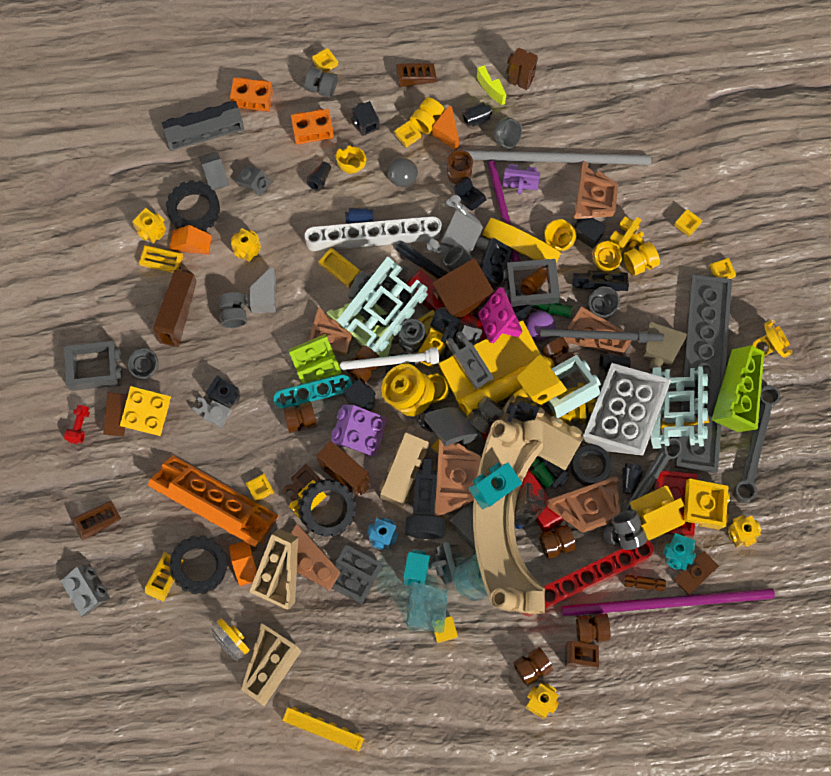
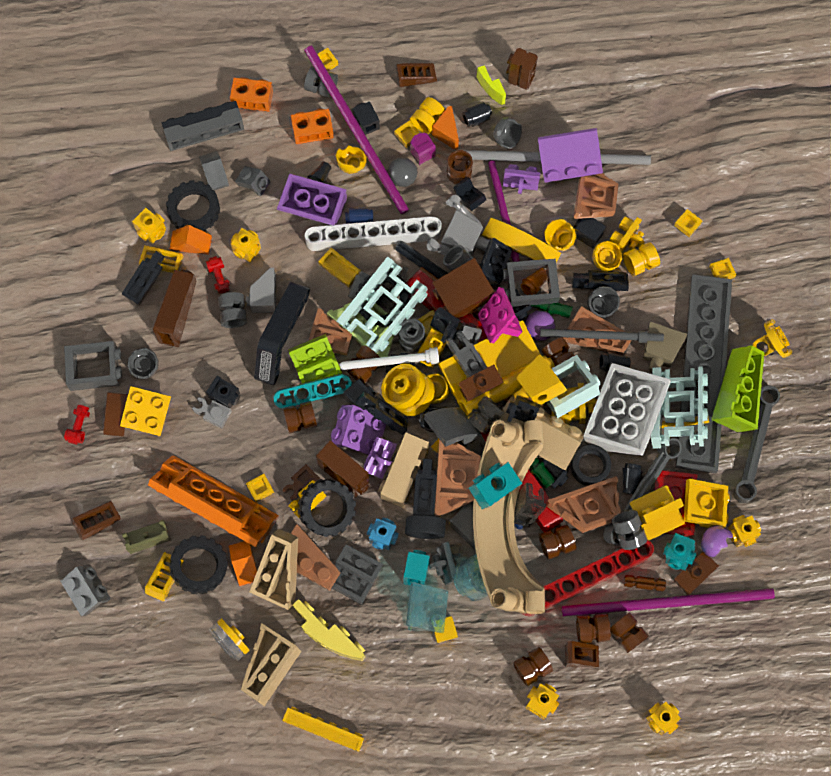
none -> black hinge [122,251,165,305]
none -> olive hinge [122,520,171,554]
none -> red bar [206,256,230,294]
none -> black beam [254,282,310,386]
none -> medium lavender slope [277,174,347,226]
none -> light yellow slope [293,599,365,661]
none -> magenta piece [304,45,409,215]
none -> black hinge [356,391,408,435]
none -> medium lavender hips [364,436,397,479]
none -> magenta piece [410,133,436,165]
none -> reddish brown plate [457,364,504,402]
none -> medium lavender slope [538,128,603,182]
none -> reddish brown wheel [610,612,649,653]
none -> yellow brick [646,702,681,735]
none -> medium lavender hair [701,526,733,557]

